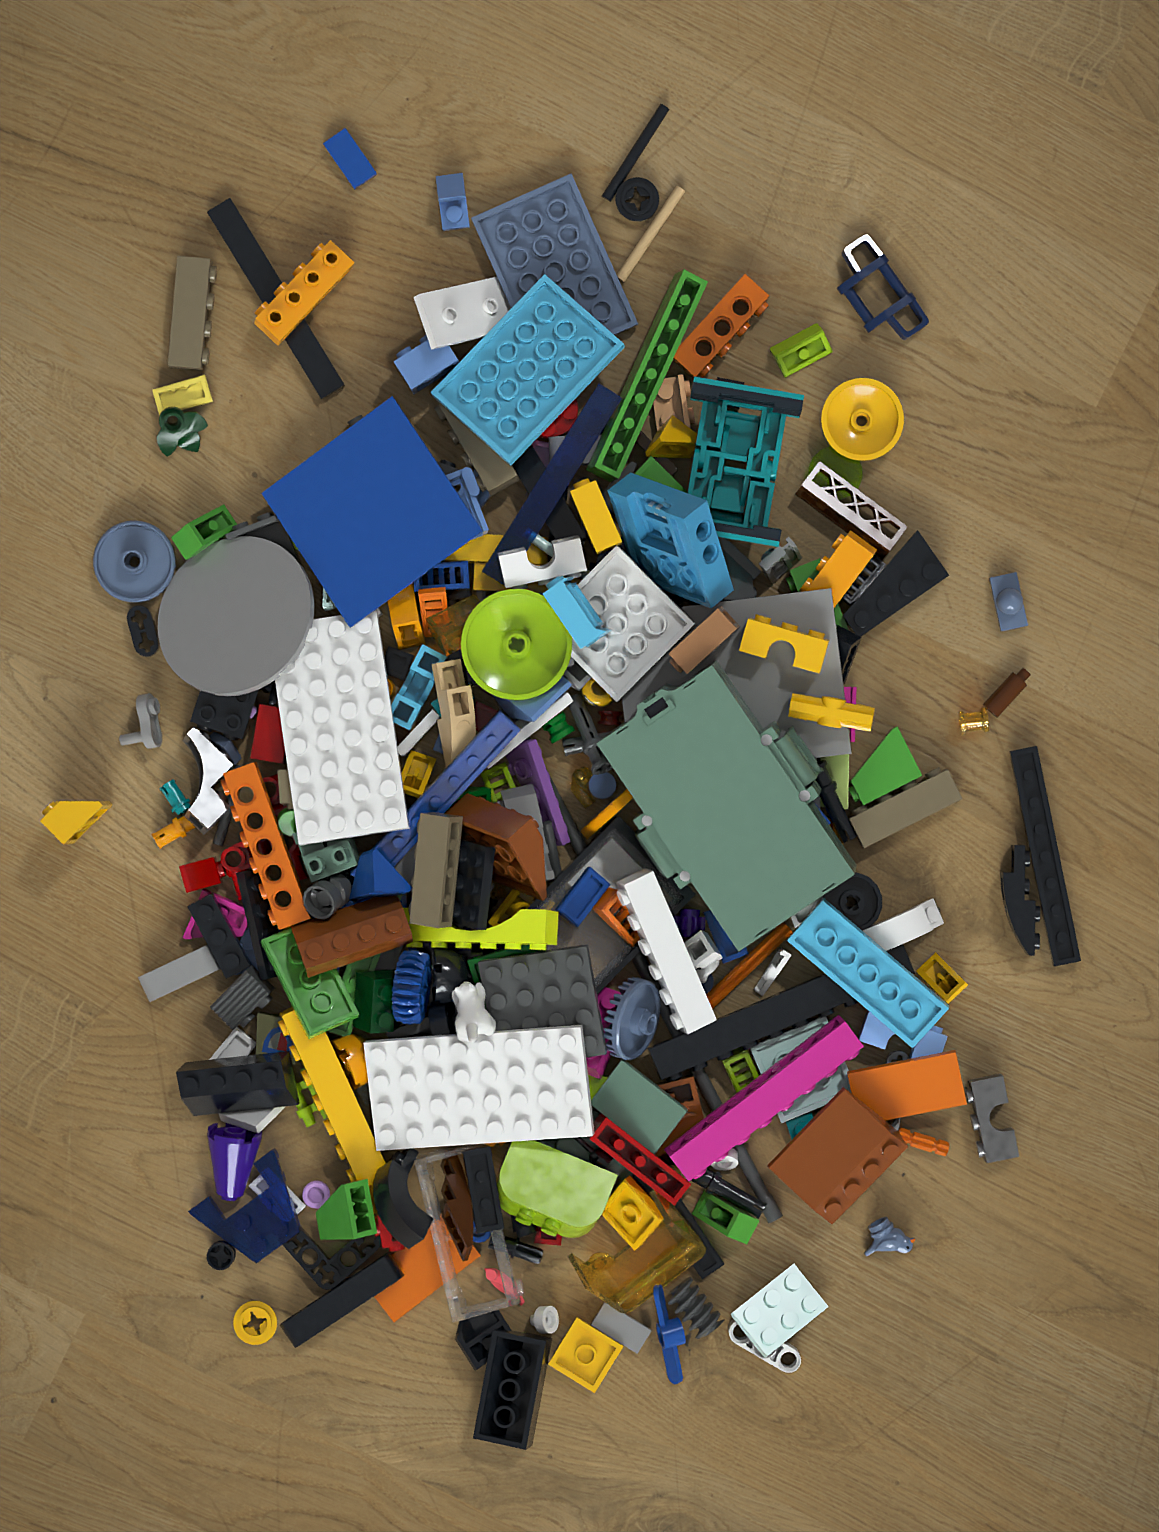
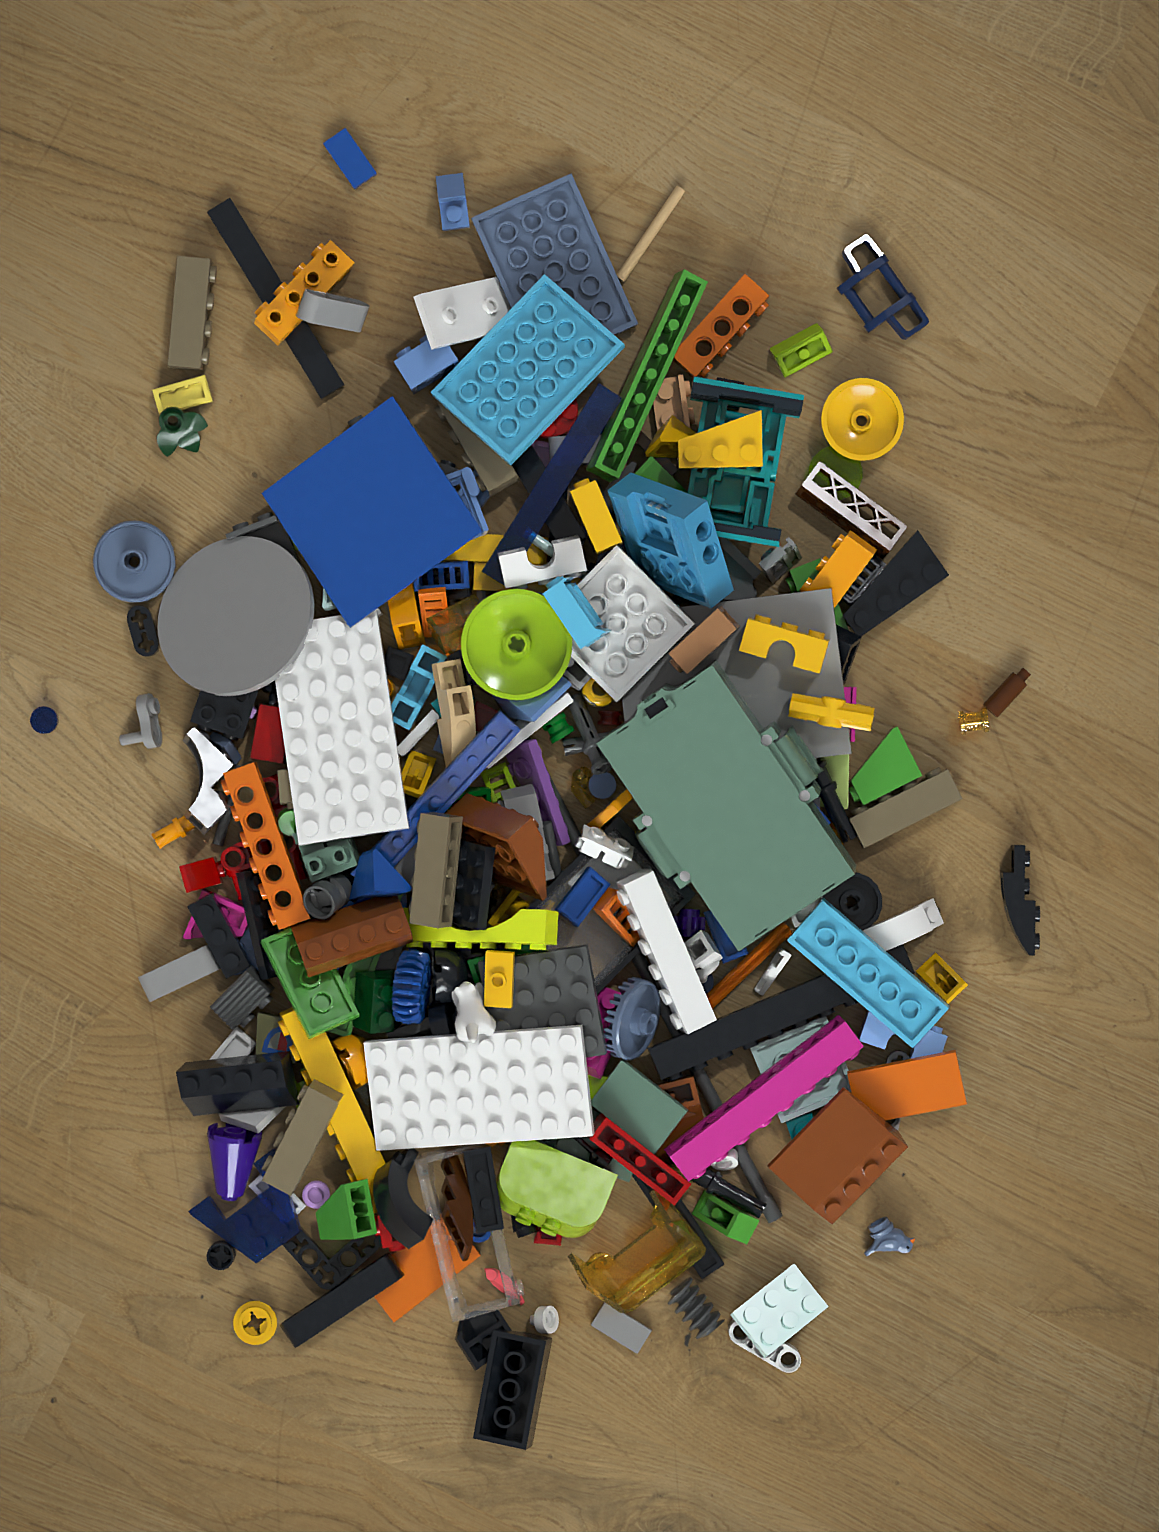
yellow slope [40,801,113,845] -> none
teal pin [159,779,191,816] -> none
bright green slope [171,504,237,560] -> none
black axle [488,1231,543,1264] -> none
yellow plate [548,1317,623,1393] -> none
black bar [602,104,670,202] -> none
yellow tile [602,1176,667,1251] -> none
black gear [615,177,659,222] -> none
blue piece [653,1285,686,1384] -> none
lime slope [721,1046,759,1093] -> none
orange axle [898,1128,950,1156] -> none
flat silver arch [965,1074,1019,1163] -> none
sand blue tile [989,572,1028,632] -> none
black plate [1009,746,1081,967] -> none
none -> clear blue tile [30,706,59,734]
none -> dark tan brick [262,1079,344,1196]
none -> light grey beam [296,289,370,332]
none -> yellow plate [484,950,515,1008]
none -> white hinge [575,824,634,869]
none -> yellow wedge [678,410,763,469]

